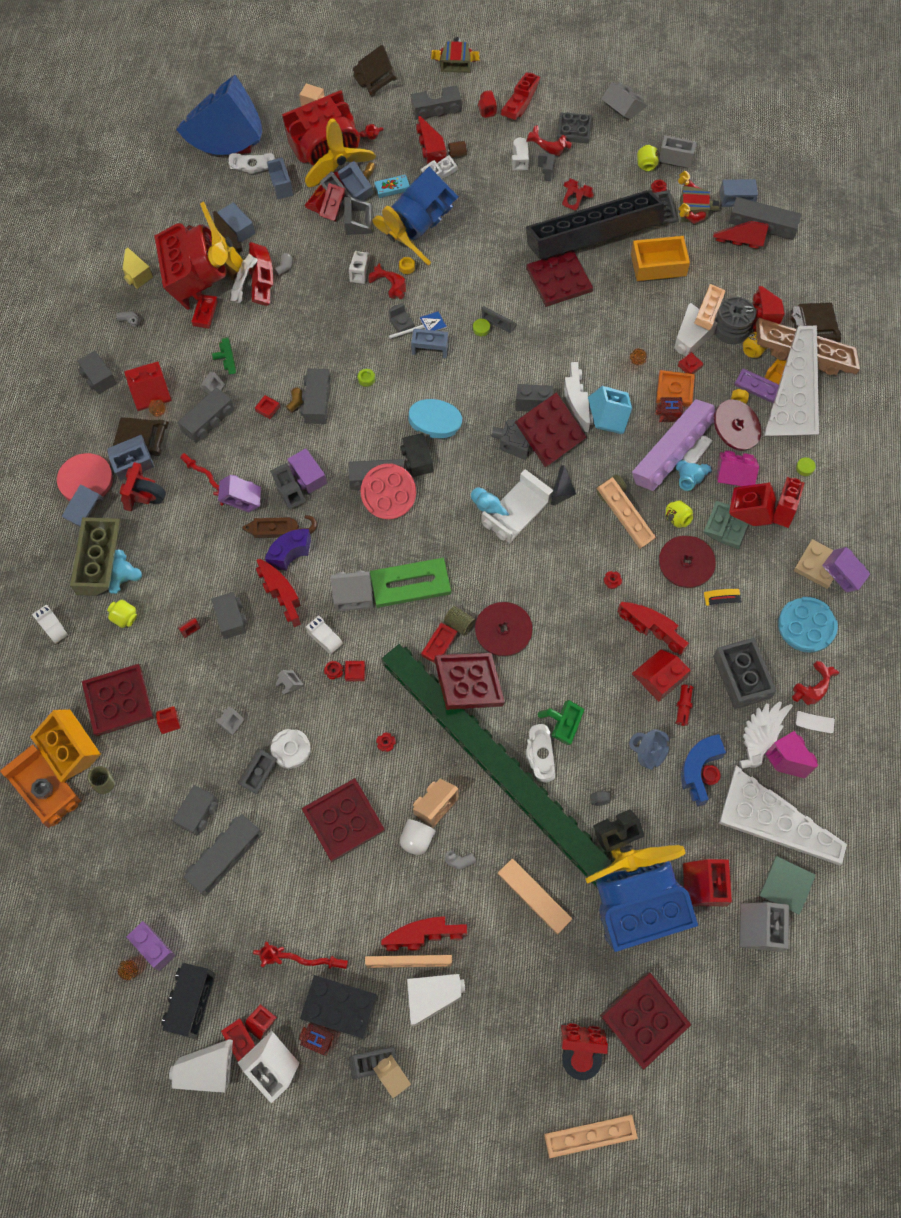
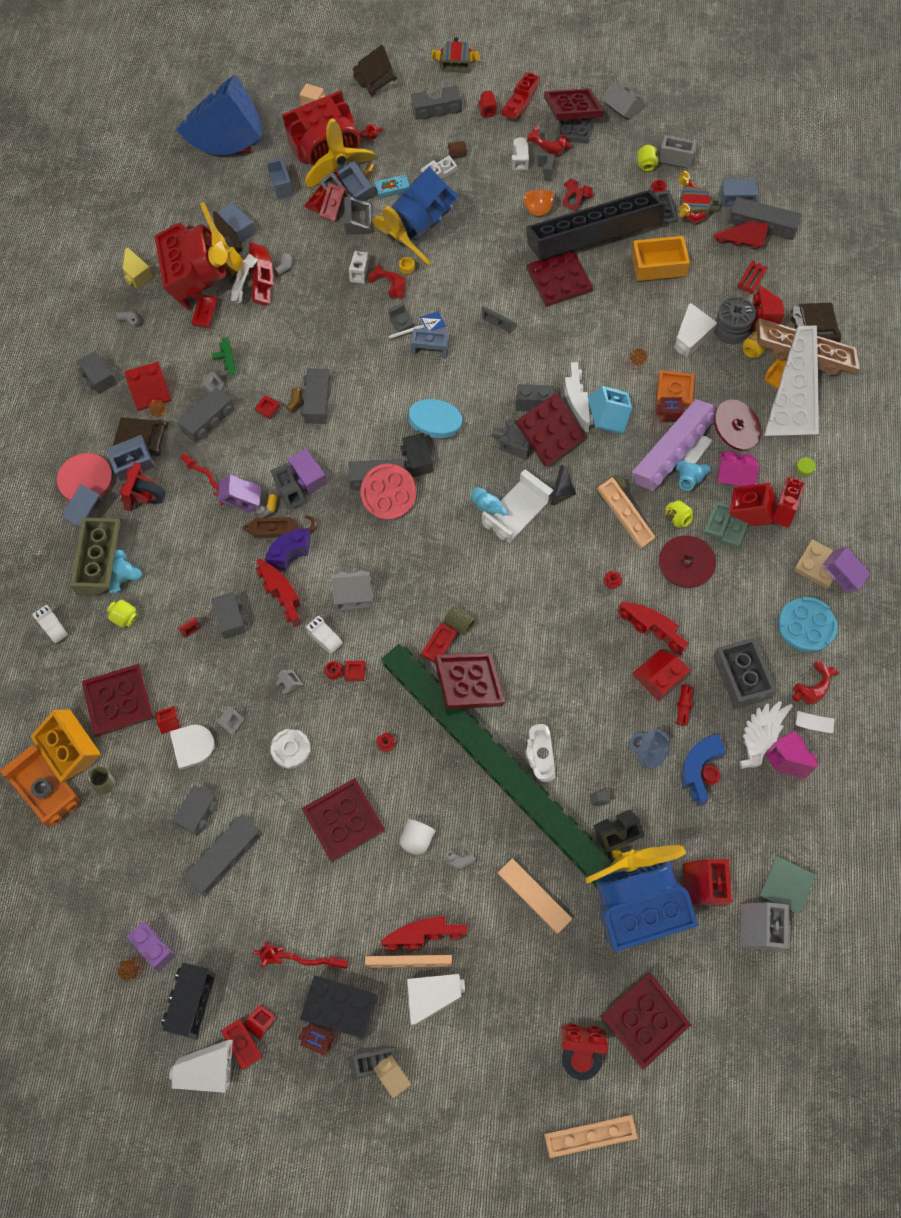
white piece [229,153,275,174] -> none
dark grey slope [238,748,277,794] -> none
white slope [238,1031,299,1103] -> none
lime tile [357,369,375,387] -> none
bright green piece [370,558,451,608] -> none
light nougat slope [413,779,459,828] -> none
red slope [416,116,446,164] -> none
lime tile [473,319,490,336] -> none
dark red piece [475,602,533,657] -> none
green plate [537,700,585,745] -> none
red plate [678,352,704,374] -> none
light nougat tile [694,284,725,330] -> none
sticker [704,589,742,606] -> none
white wing [719,765,847,865] -> none
yellow tile [731,389,749,404] -> none
medium lavender tile [734,368,779,403] -> none
none -> white tile [170,725,215,770]
none -> arm [256,494,278,518]
none -> orange helmet [524,190,554,216]
none -> dark red plate [544,88,604,121]
none -> red tile [737,260,768,294]

